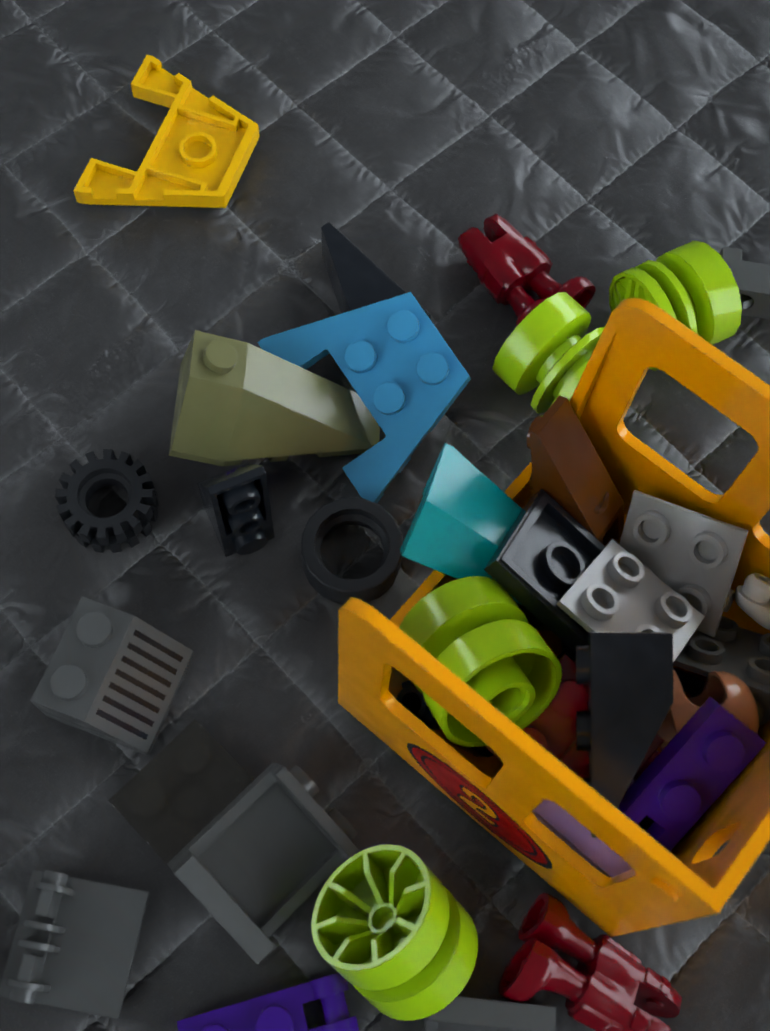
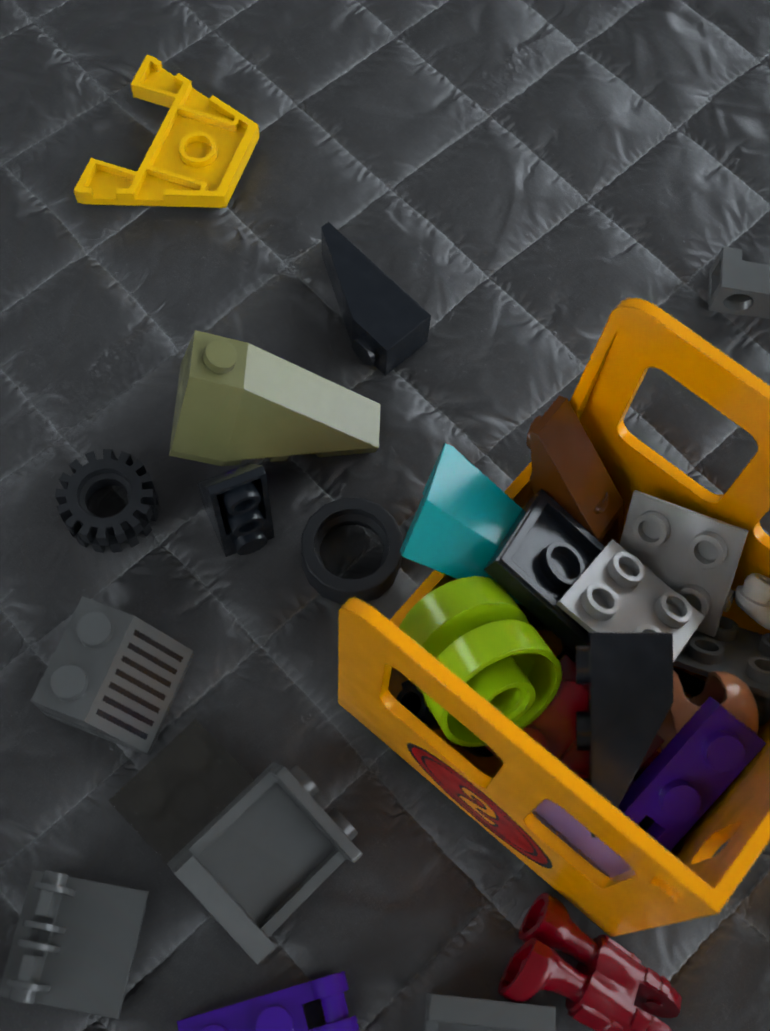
dark azure wing [257,292,471,504] -> none
lime wheel [311,844,478,1021] -> none
dark red piece [458,213,596,328] -> none
lime wheel [492,292,605,414] -> none
lime wheel [609,241,742,371] -> none

